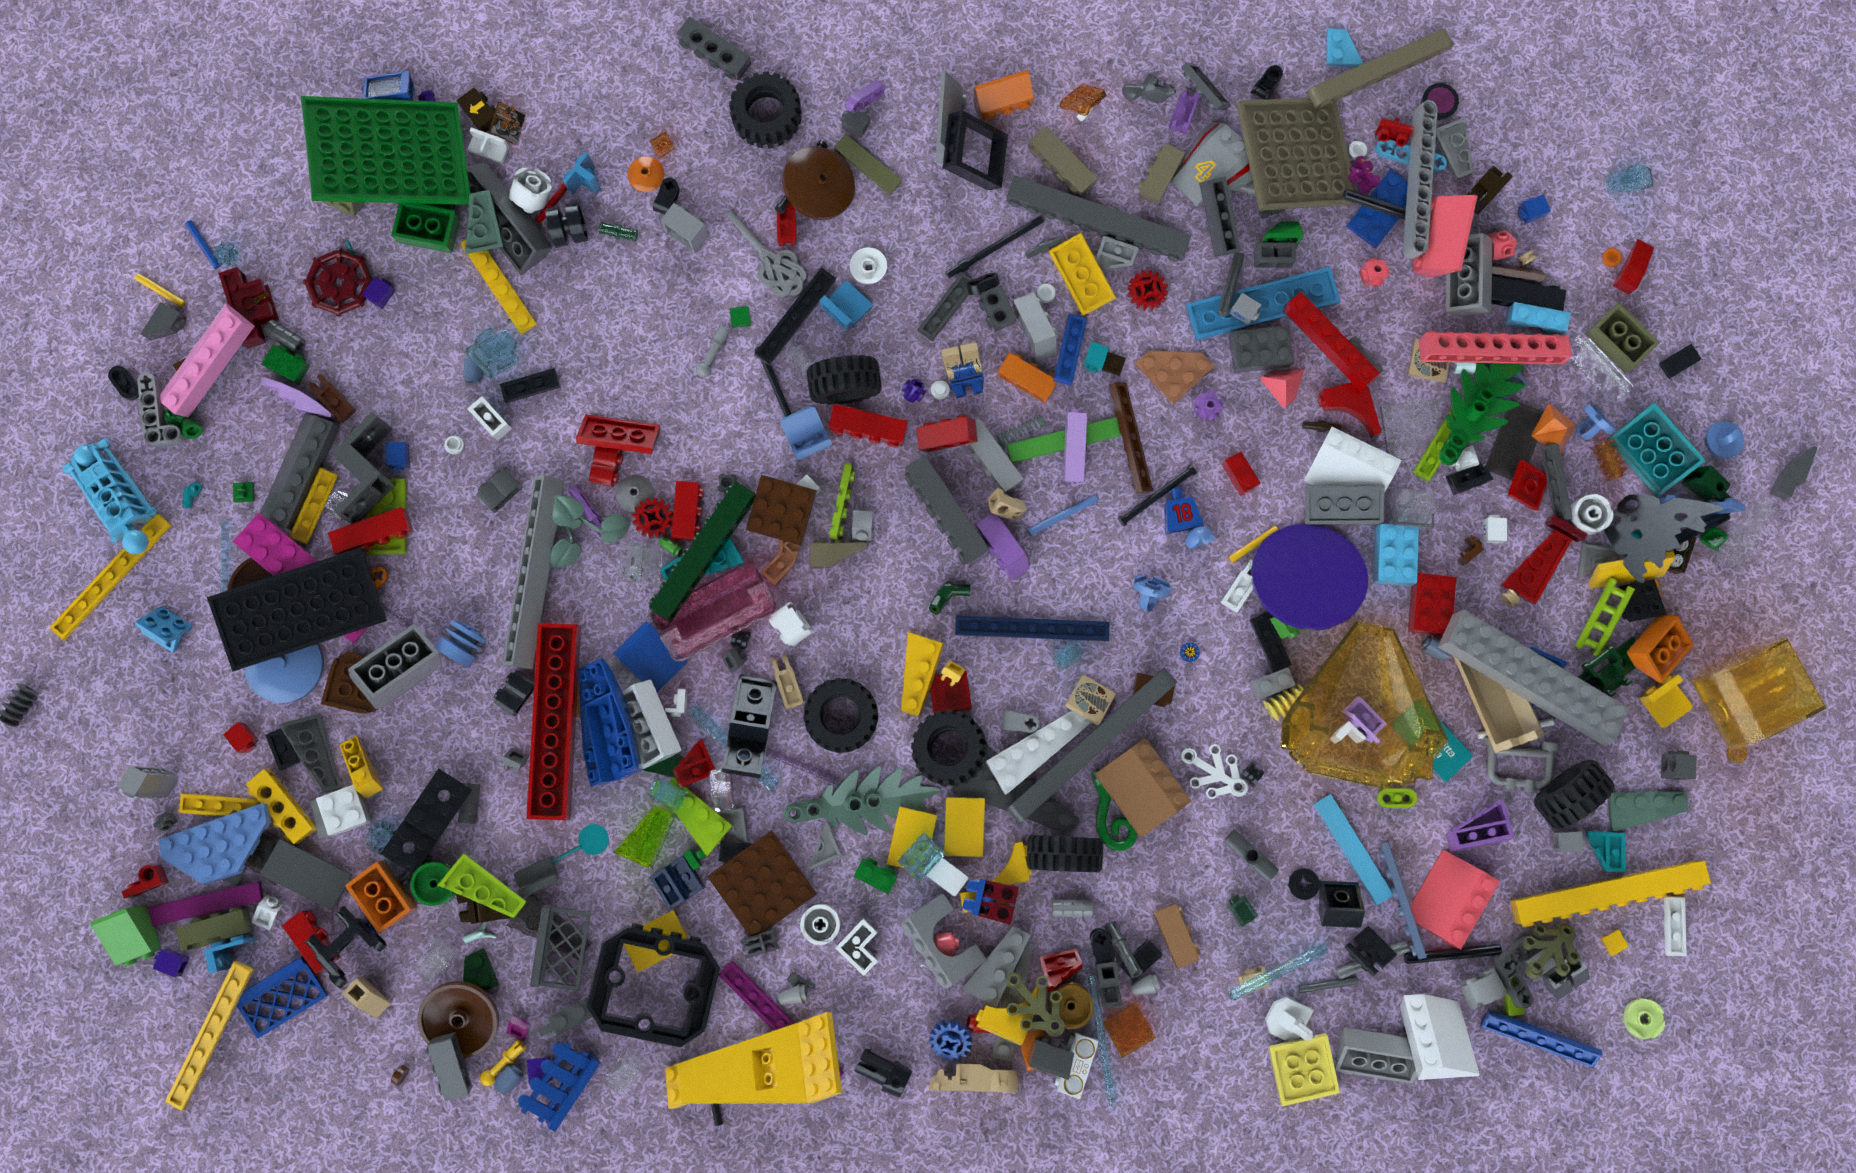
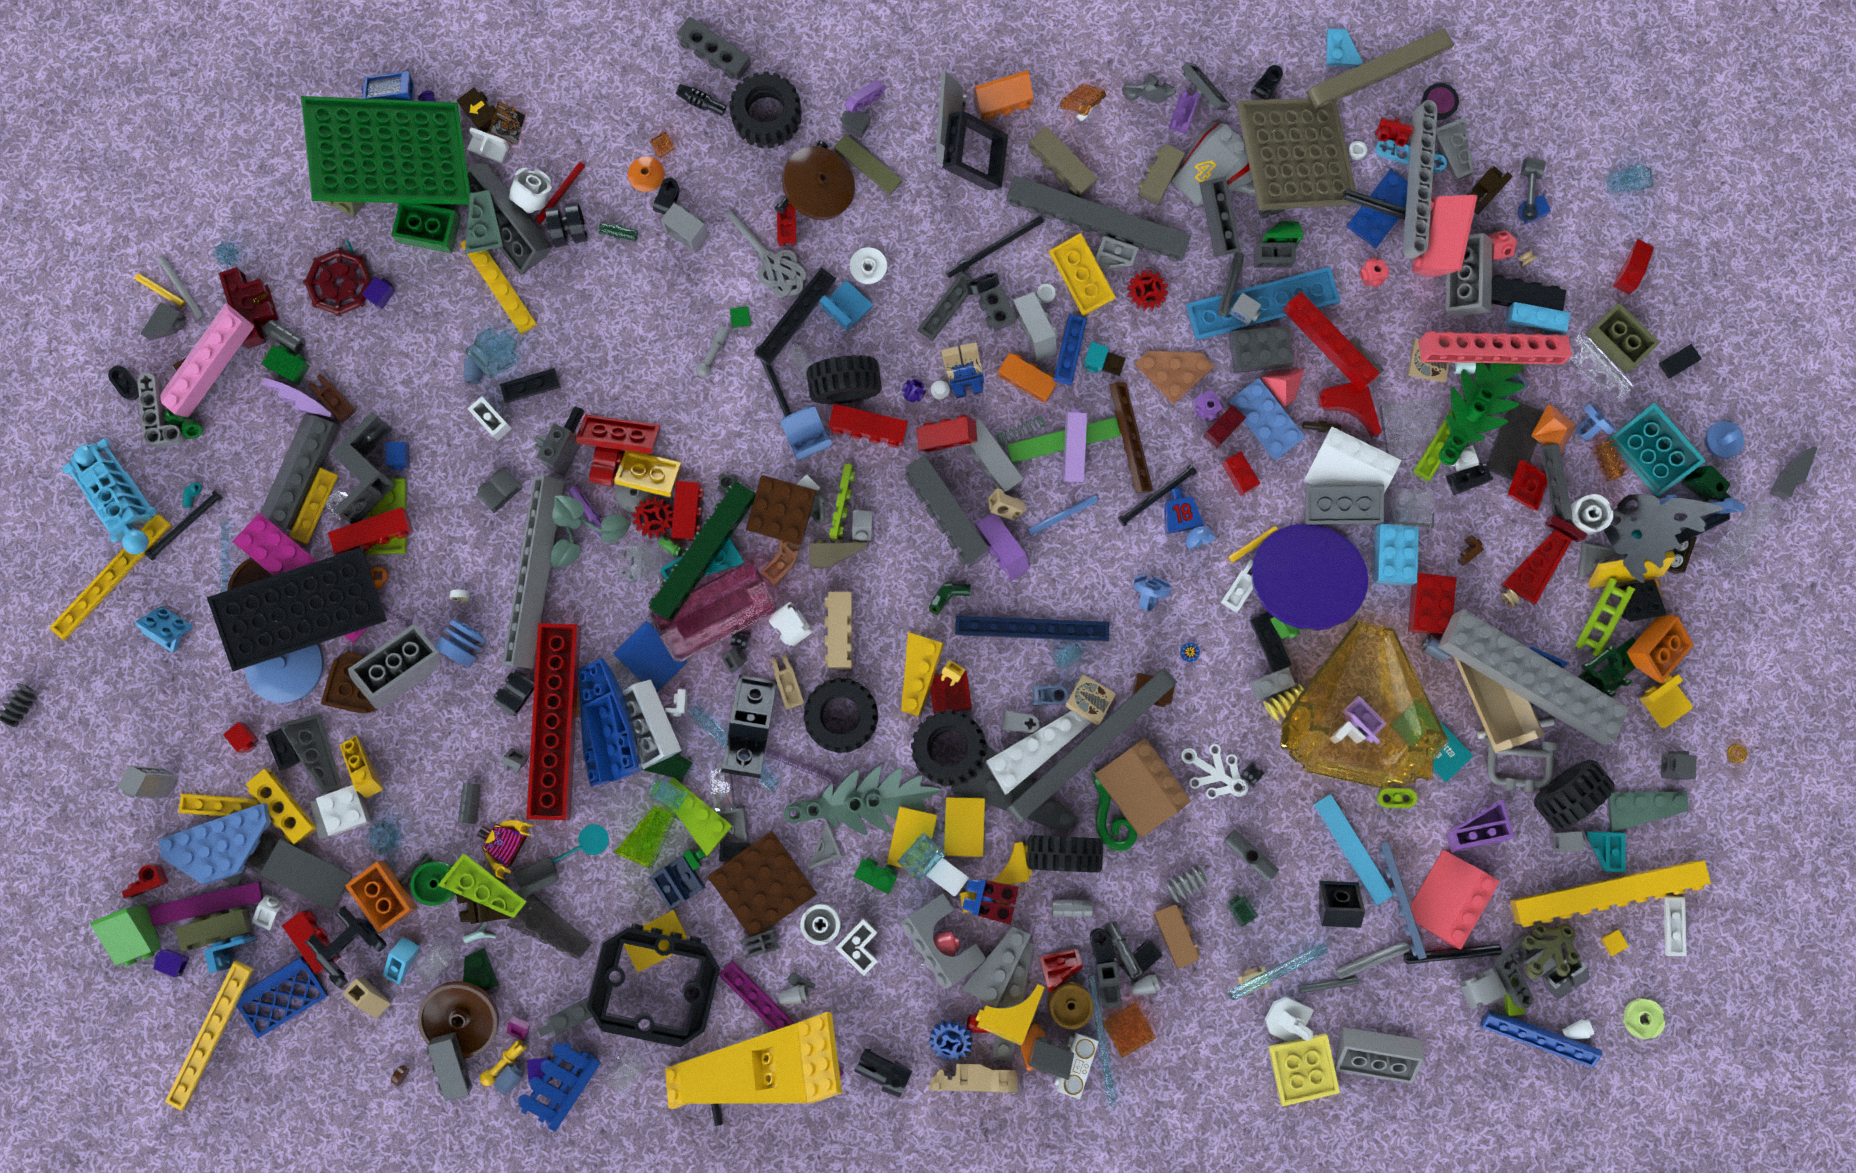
dark grey plate [153,813,178,831] -> none
blue bar [185,220,221,270] -> none
green tile [233,482,255,503] -> none
black bracket [381,768,472,874] -> none
white plate [444,435,464,455] -> none
dark grey fence [530,904,591,991] -> none
dark azure bracket [563,152,601,195] -> none
red wing [673,739,717,789] -> none
olive plant [1006,972,1065,1037] -> none
dark grey bar [1025,236,1062,259] -> none
black gear [1288,868,1320,900] -> none
black plate [1344,925,1397,977] -> none
magenta hips [1348,156,1381,194] -> none
white slope [1400,994,1479,1080] -> none
white brick [1483,515,1507,544] -> none
tile [1492,263,1546,282] -> none
orange tile [1602,248,1622,267] -> none
clear yellow brick [1690,637,1827,750] -> none
green tile [1700,527,1729,551] -> none
none -> black bar [144,490,223,561]
none -> light grey bar [158,256,205,321]
none -> medium azure slope [382,937,420,985]
none -> white tile [450,589,470,601]
none -> torso [477,820,534,880]
none -> dark grey piece [534,406,584,476]
none -> yellow plate [614,451,681,497]
none -> black hinge [676,84,727,116]
none -> dark grey piece [810,495,829,524]
none -> tan wedge [825,592,852,670]
none -> sand blue piece [1031,685,1068,706]
none -> light grey piece [1164,864,1209,903]
none -> dark red brick [1204,405,1246,448]
none -> medium blue plate [1229,378,1306,461]
none -> dark grey piece [1520,157,1546,220]
none -> white cone [1561,1019,1594,1040]

